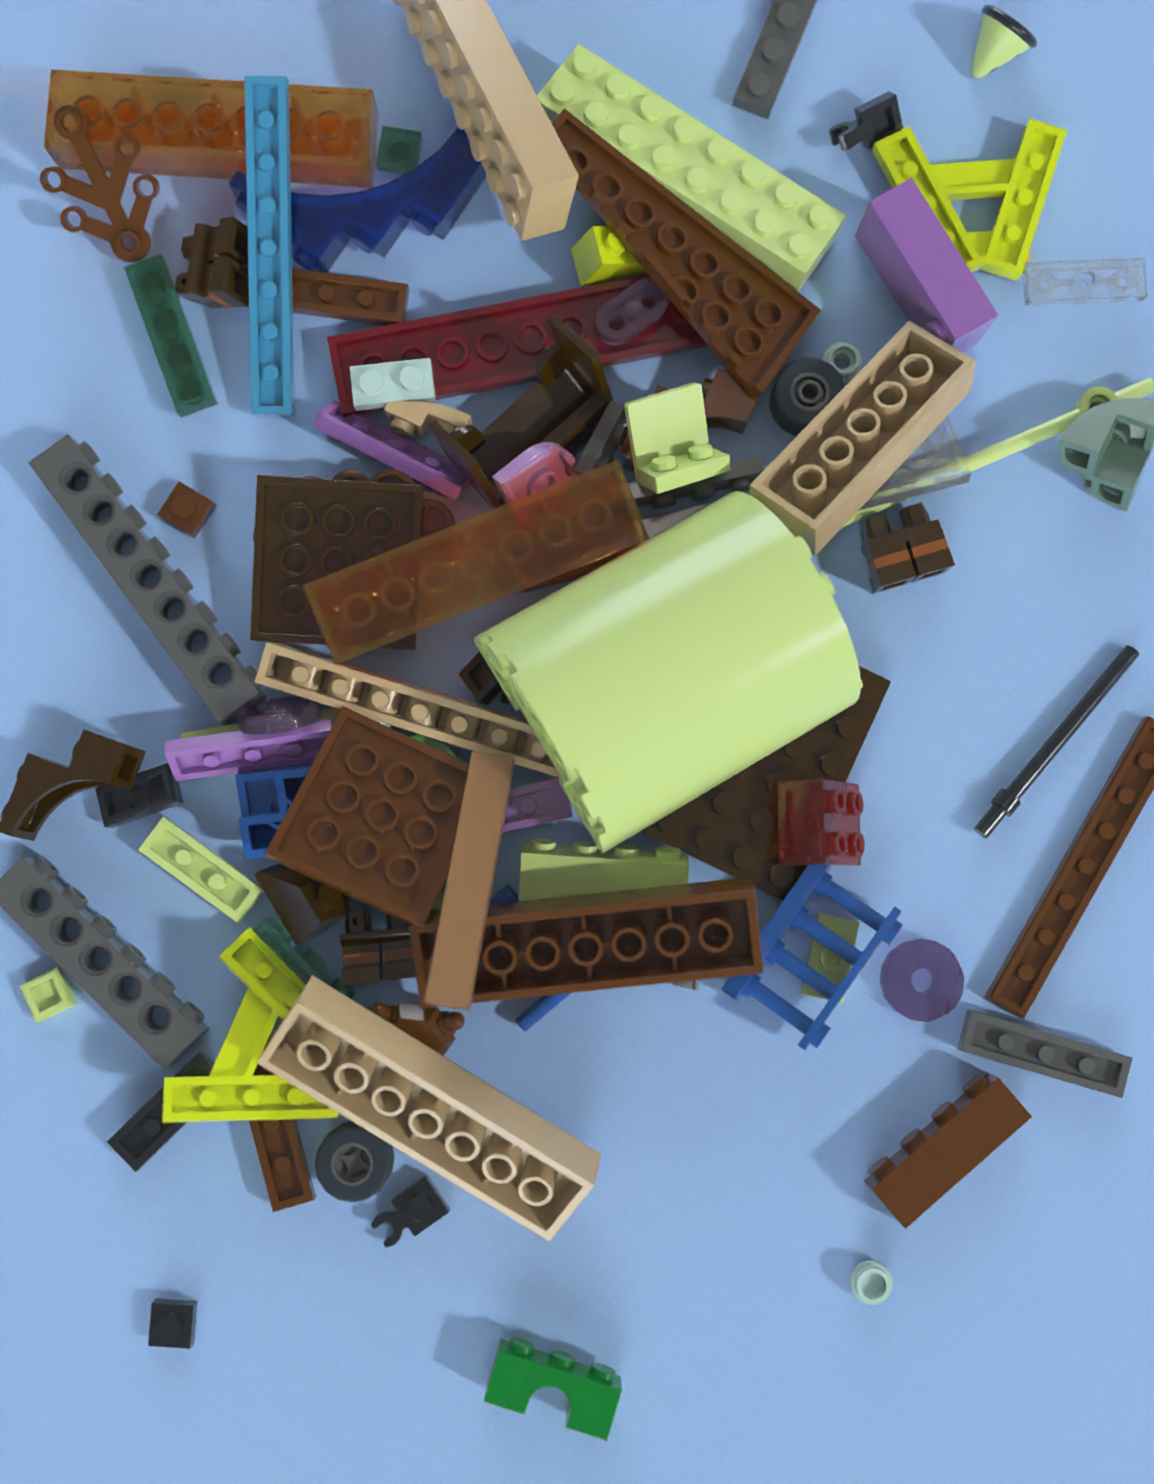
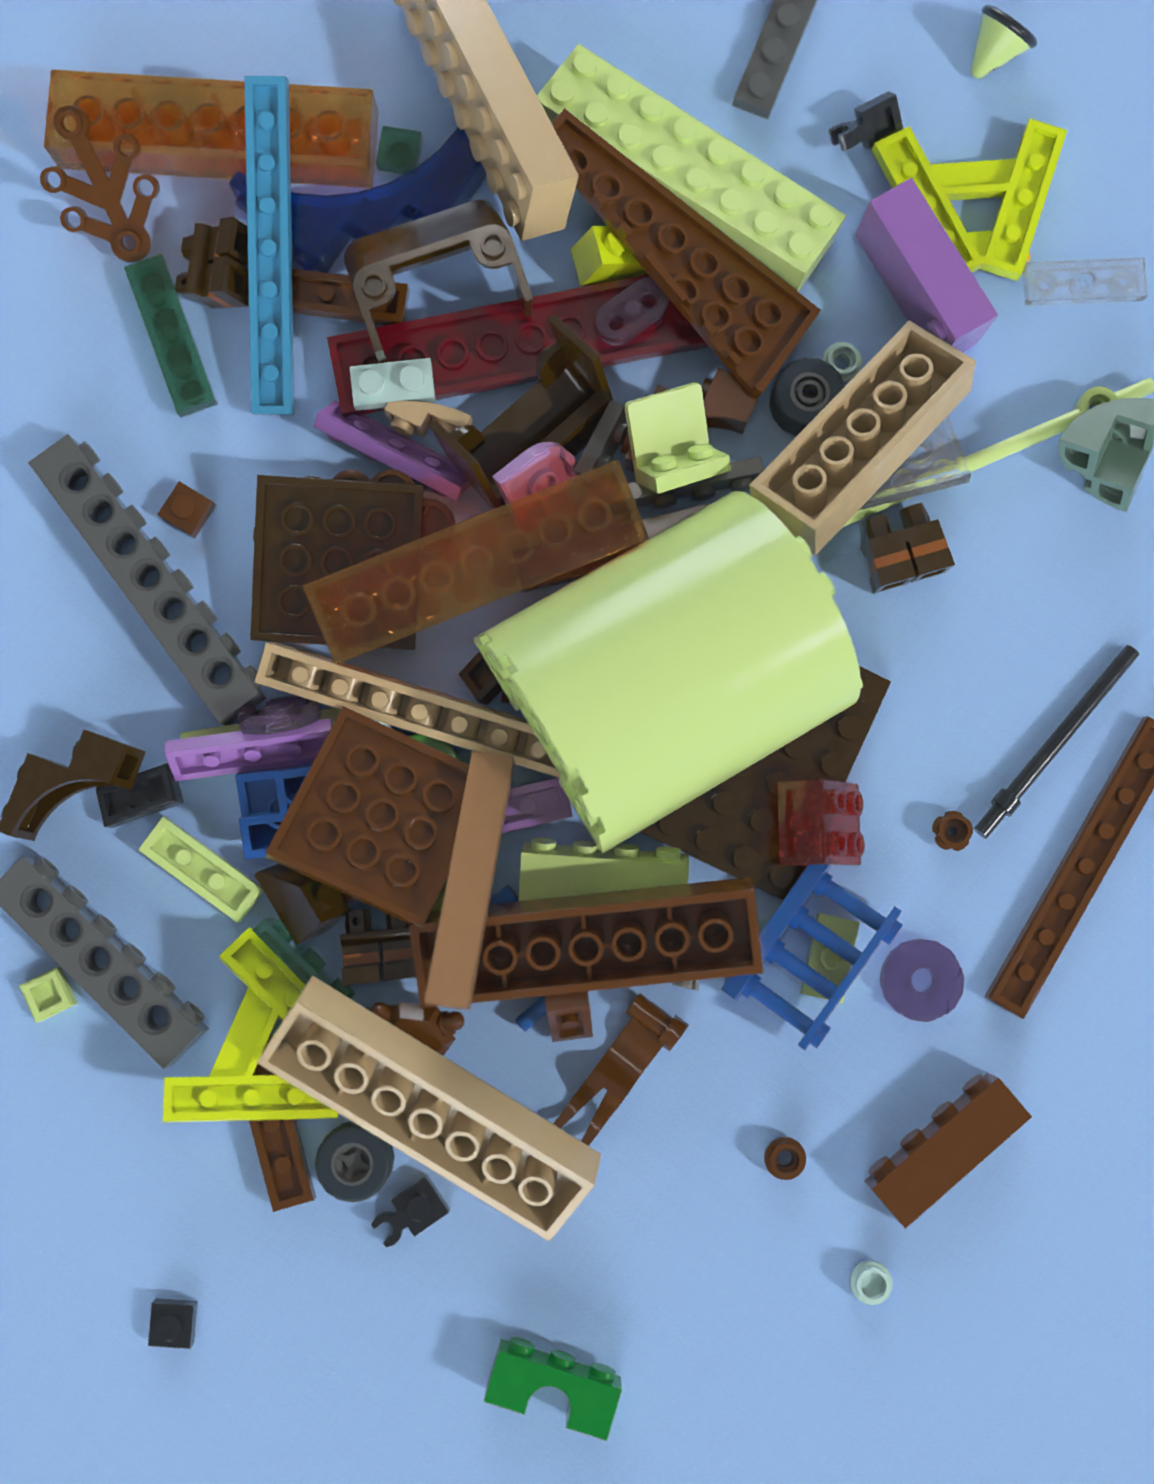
black plate [107,1050,215,1172] -> none
dark grey plate [957,1009,1133,1098] -> none
none -> dark brown windscreen [344,200,533,363]
none -> reddish brown plate [545,991,593,1042]
none -> reddish brown flag [553,993,689,1146]
none -> reddish brown plate [764,1137,806,1180]
none -> reddish brown plate [932,811,973,851]

